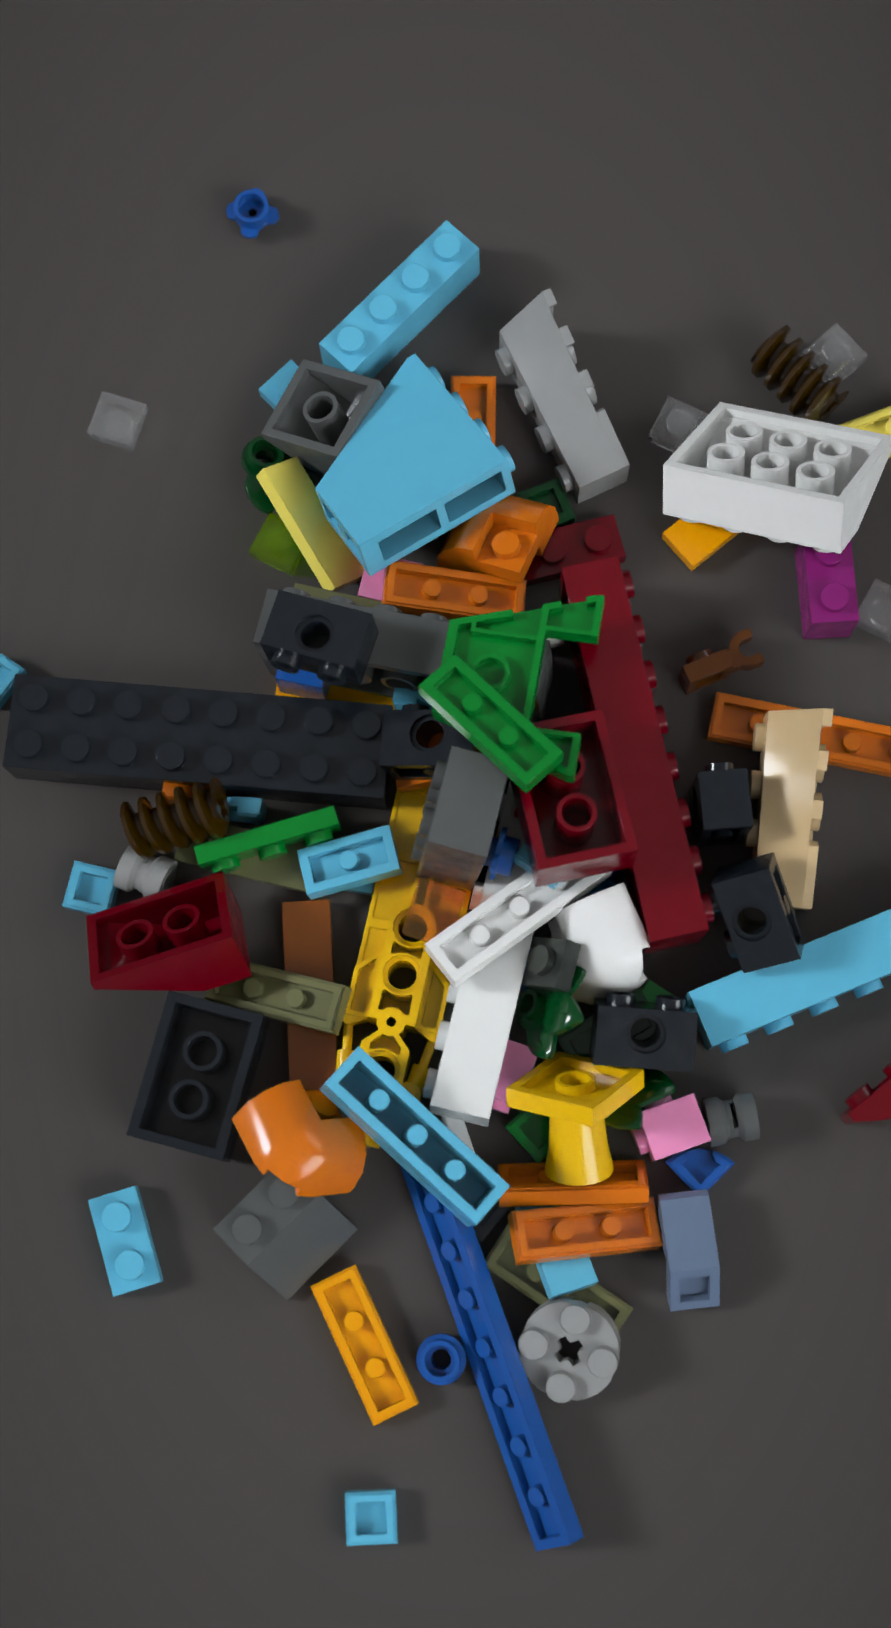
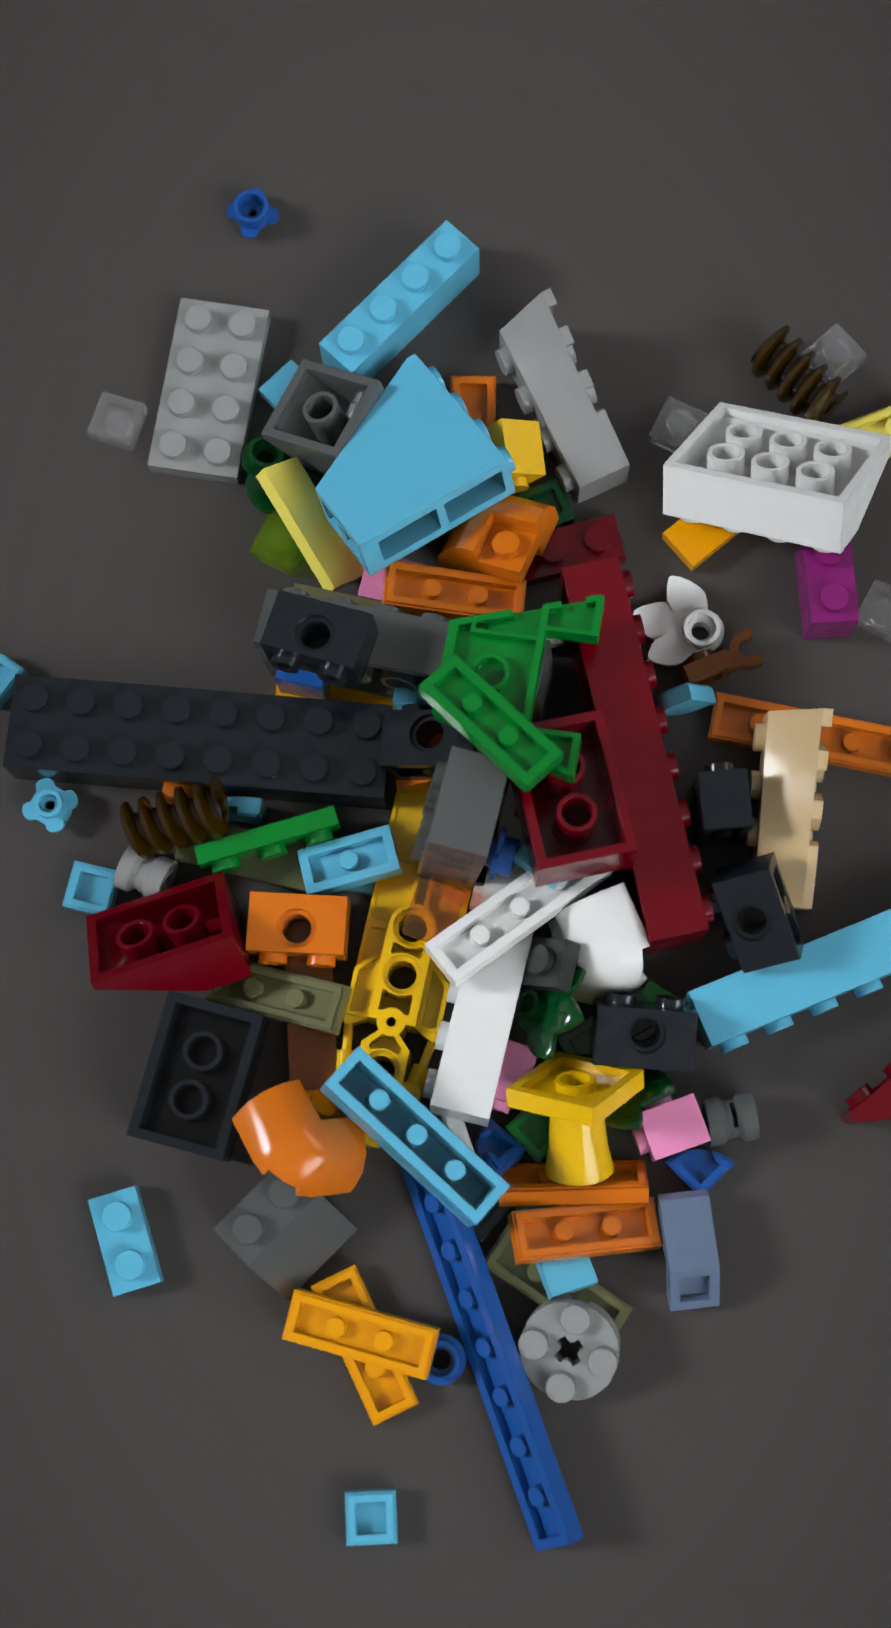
none -> medium azure plate [22,778,79,833]
none -> light grey plate [147,298,271,485]
none -> orange brick [245,891,351,968]
none -> light orange tile [282,1288,441,1380]
none -> blue tile [474,1118,526,1176]
none -> yellow brick [486,418,546,493]
none -> white plate [633,576,724,667]
none -> medium azure tile [658,682,716,716]

